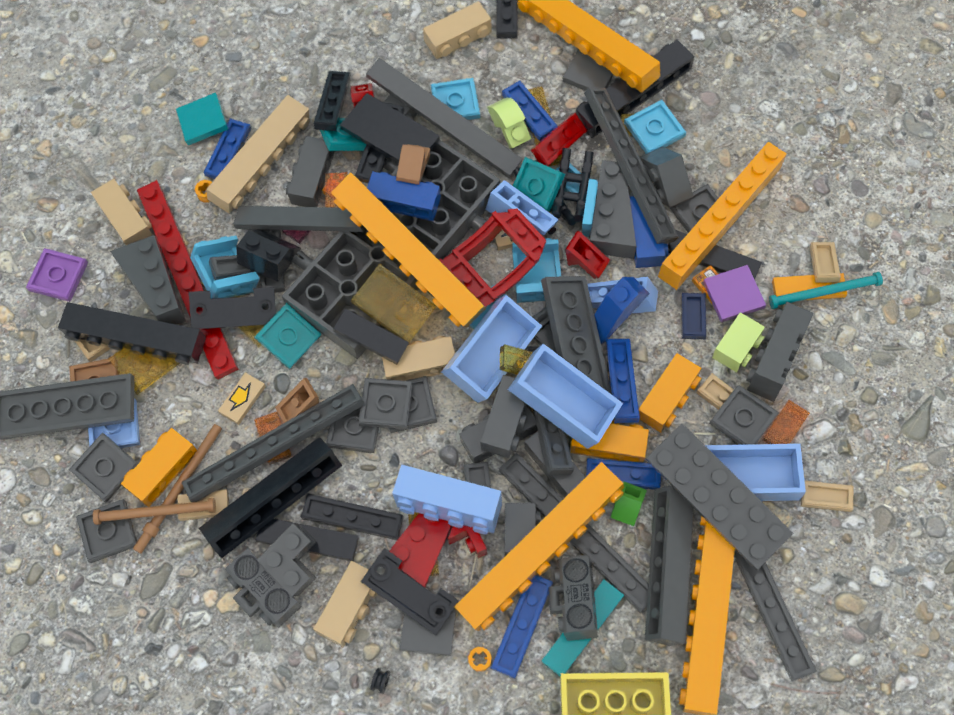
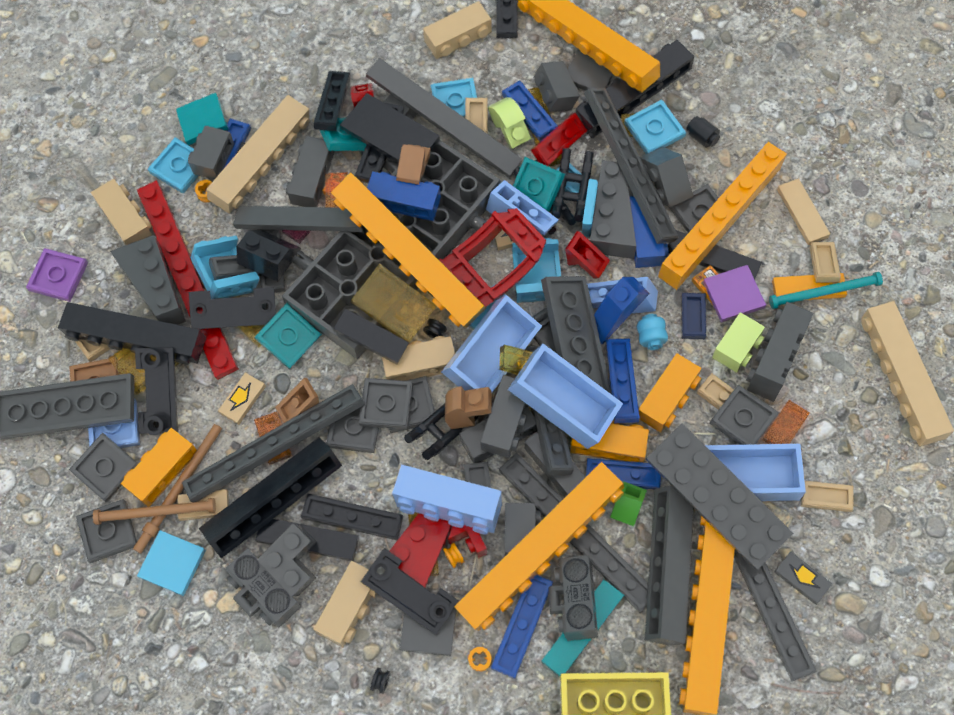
none -> black brick [135,347,178,435]
none -> medium azure tile [137,530,206,596]
none -> medium azure tile [147,137,199,194]
none -> dark grey brick [188,126,234,180]
none -> black piece [404,403,480,460]
none -> black bush [423,319,447,338]
none -> light orange bush [442,543,464,569]
none -> medium nougat brick [445,386,492,429]
none -> tan tile [465,98,488,133]
none -> dark grey brick [534,61,580,112]
none -> medium azure piece [636,314,668,350]
none -> black brick [686,116,720,148]
none -> dark grey tile [774,551,833,605]
none -> tan tile [777,178,830,245]
none -> tan brick [861,301,954,447]

